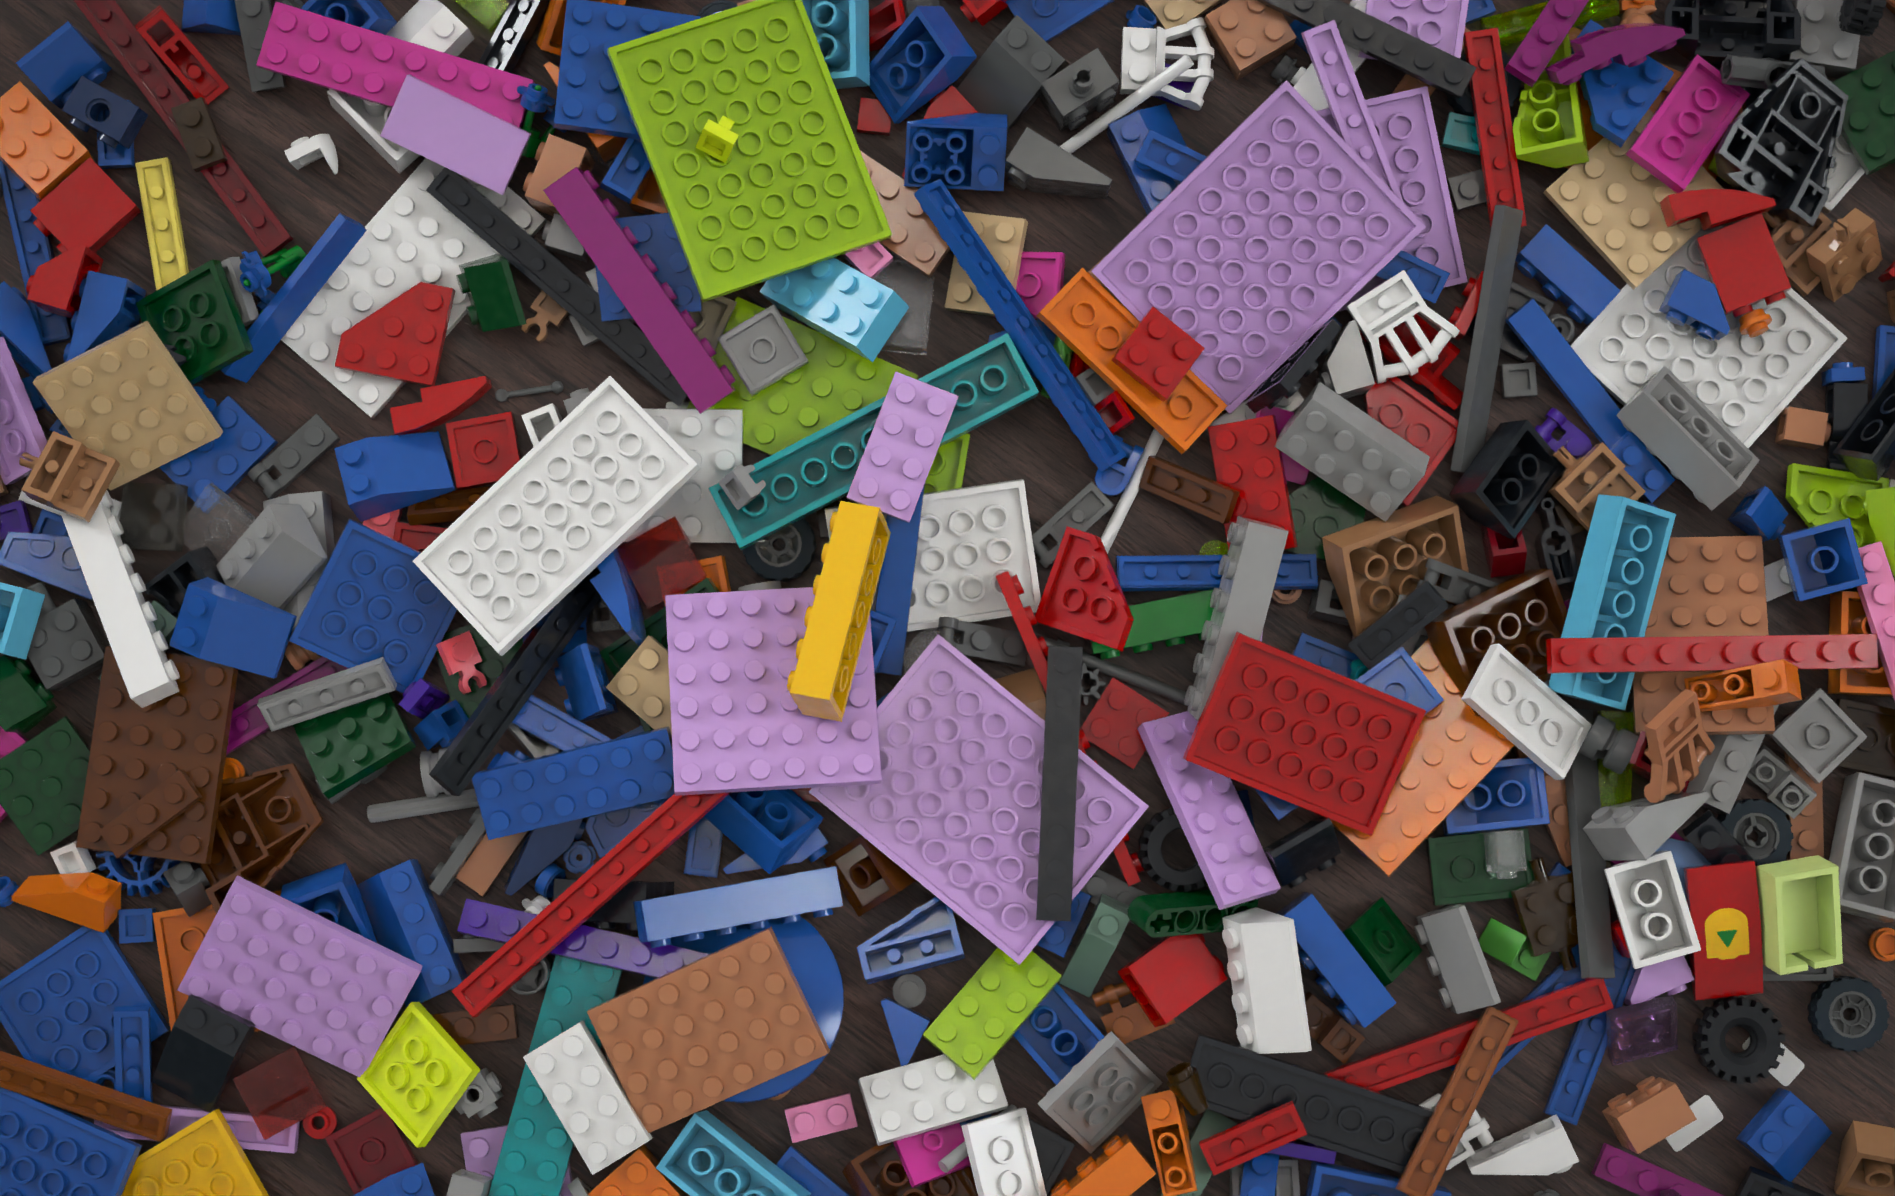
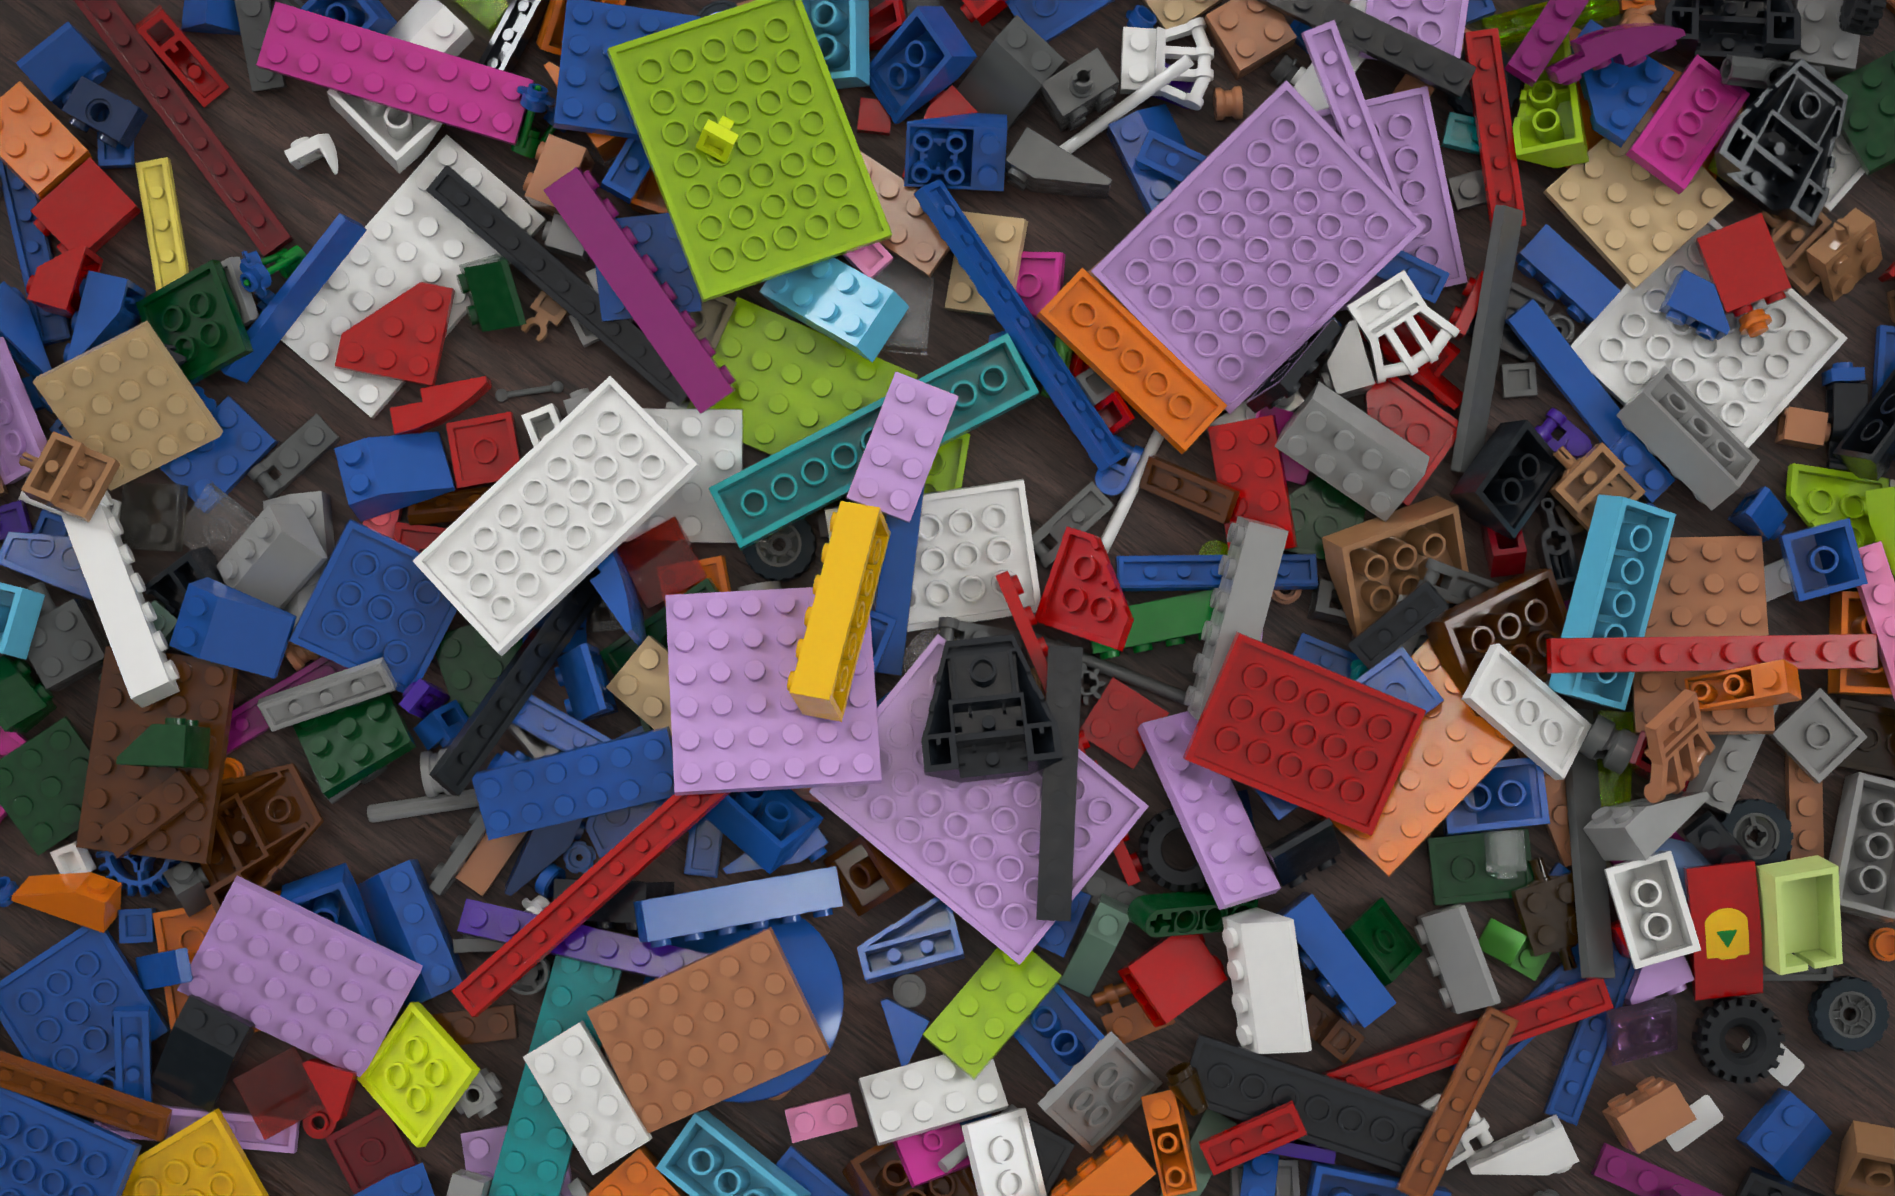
dark brown plate [171,97,228,172] -> none
lavender tile [380,74,531,195] -> none
coral plate [436,631,487,695] -> none
light grey plate [717,304,809,396] -> none
light grey tile [718,464,766,510] -> none
red plate [1111,307,1205,402] -> none
red slope [1659,189,1776,231] -> none
light grey slope [1747,745,1817,819] -> none
none -> dark green slope [116,718,211,769]
none -> blue tile [135,948,193,990]
none -> red slope [302,1057,358,1124]
none -> black wedge [921,634,1063,783]
none -> nougat wheel [1213,86,1243,121]

